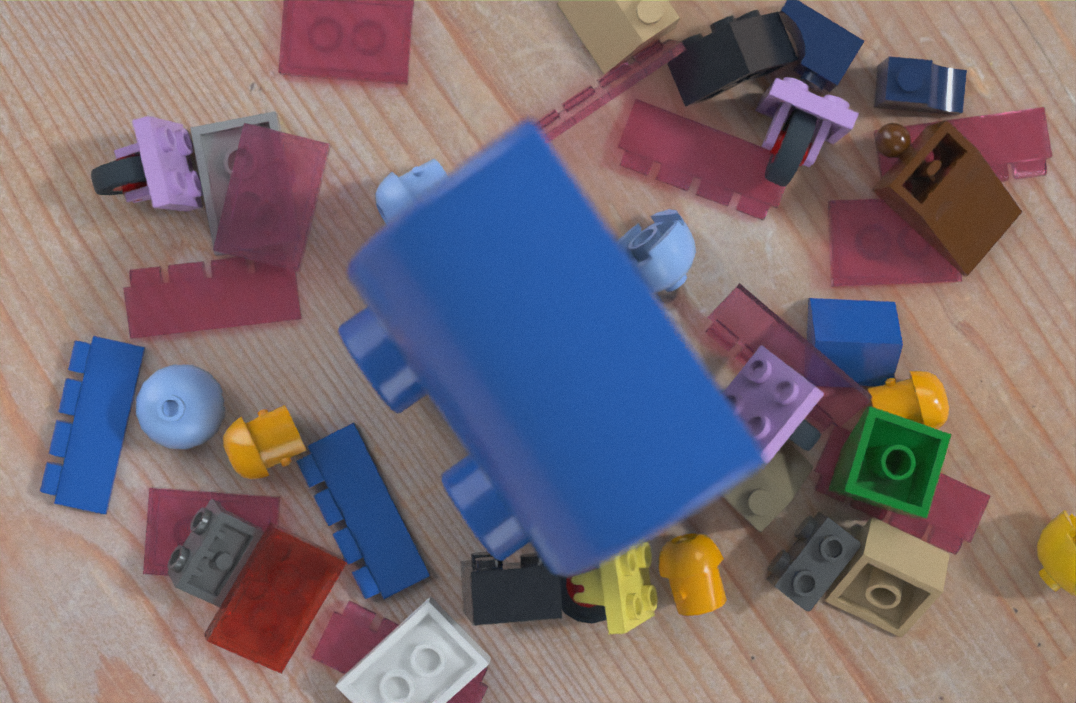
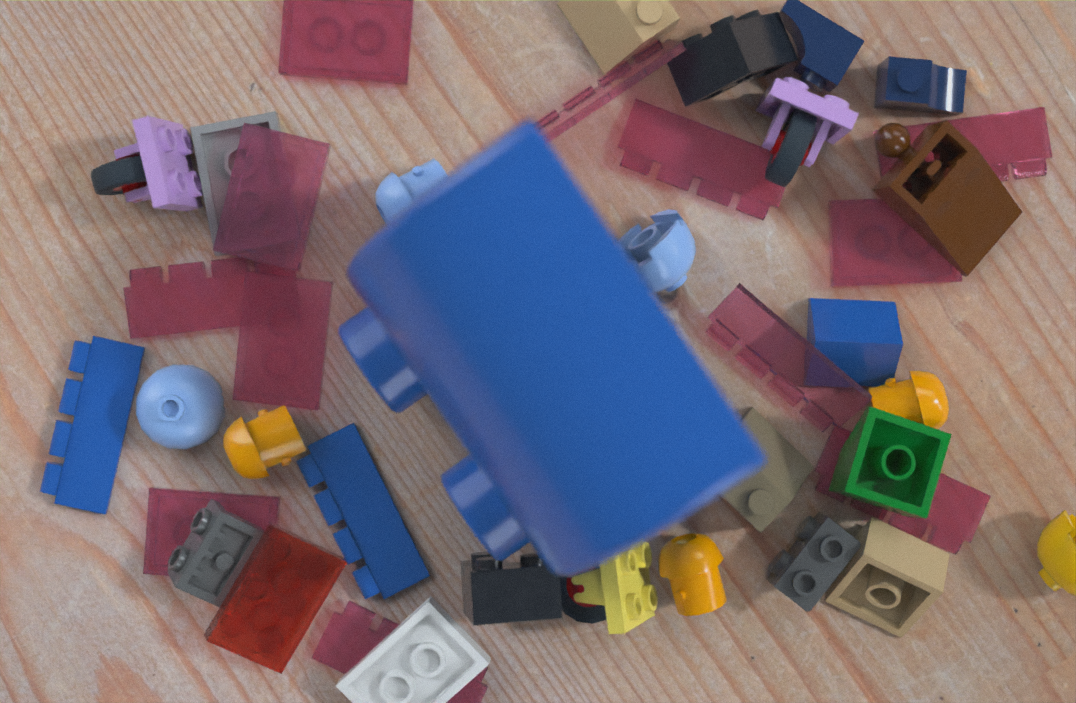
lavender plate [722,345,824,464] -> none
none -> clear pink tile [232,271,334,410]

